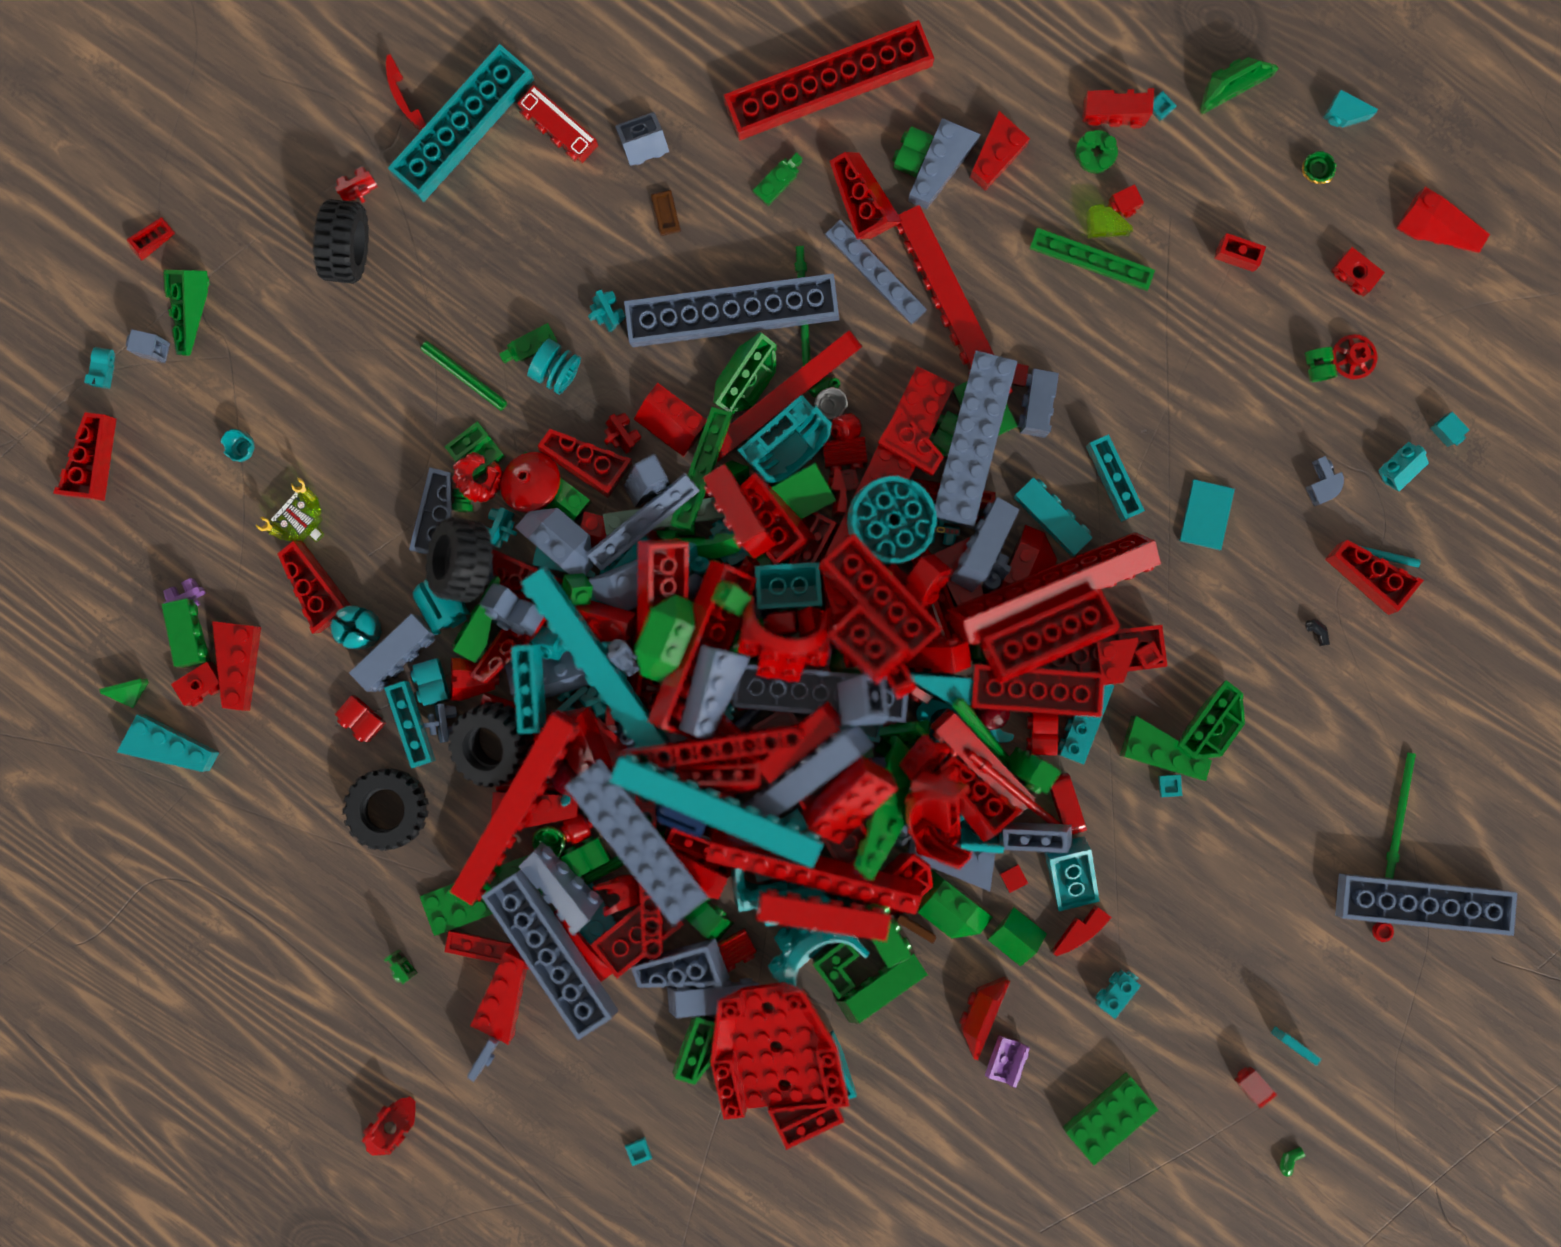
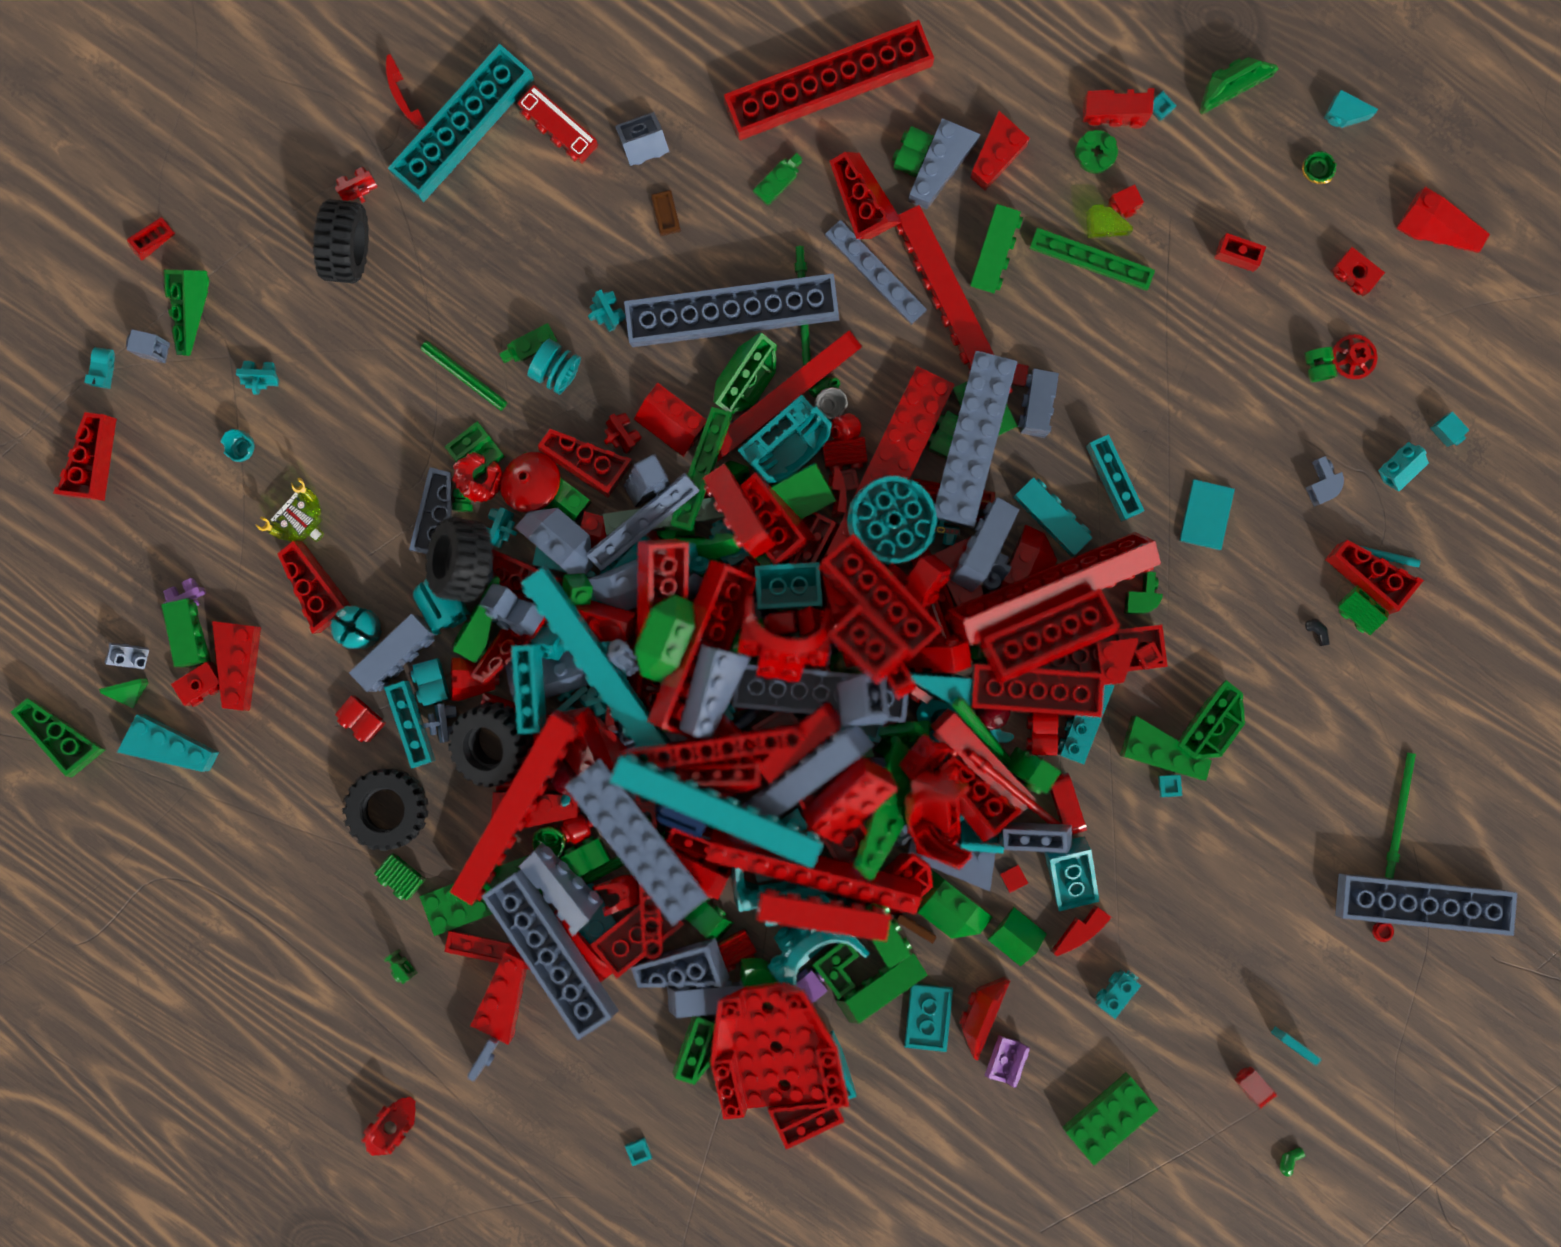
green brick [711,581,751,616] -> none
red wing [877,406,944,476] -> none
none -> green wedge [10,698,106,777]
none -> sand blue hips [105,643,149,669]
none -> teal hips [236,361,279,395]
none -> green brick [374,852,426,900]
none -> green brick [740,958,778,1005]
none -> medium lavender brick [796,968,828,1003]
none -> teal tile [904,983,953,1052]
none -> green wedge [970,204,1023,294]
none -> green brick [1124,572,1163,614]
none -> green brick [1338,585,1389,636]

